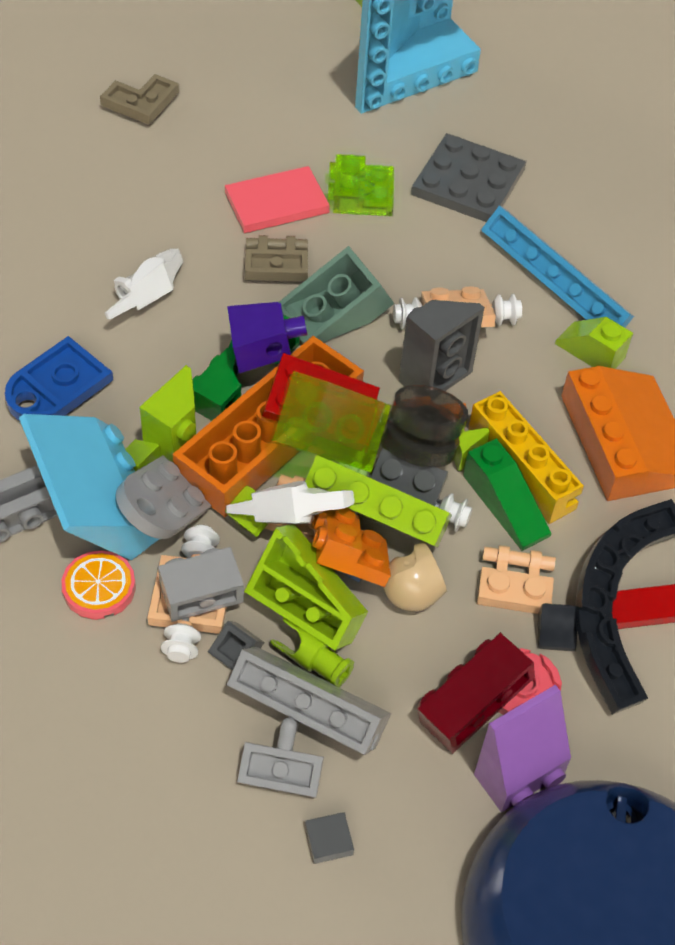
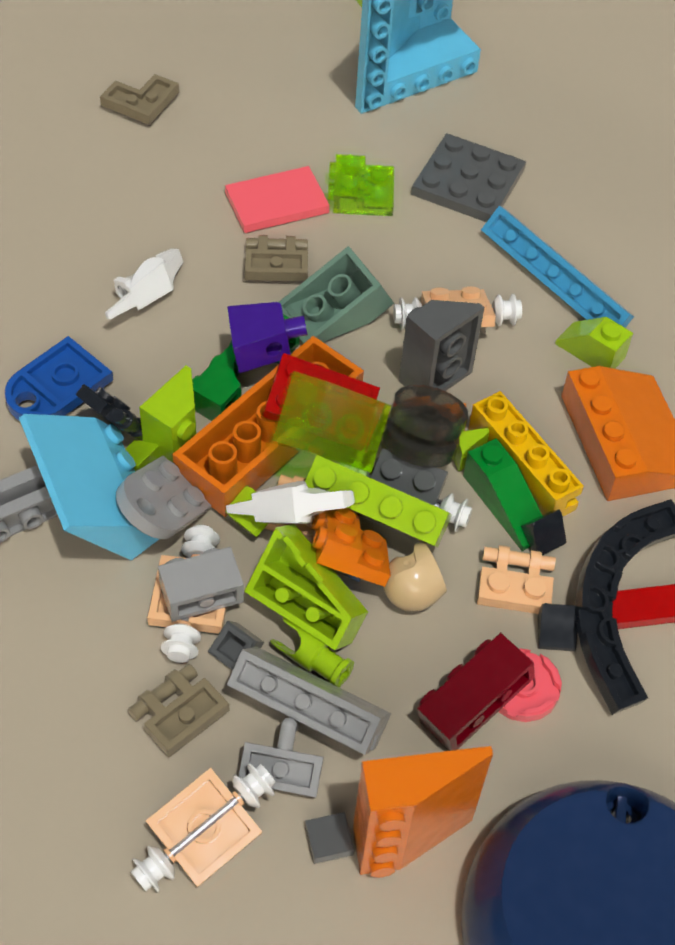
tile [61,550,136,620] -> none
medium lavender slope [474,685,571,813] -> none
none -> black plate [75,384,143,440]
none -> dark tan plate [128,664,230,757]
none -> light nougat plate [131,763,276,892]
none -> orange slope [353,746,493,878]
none -> black slope [521,509,567,555]

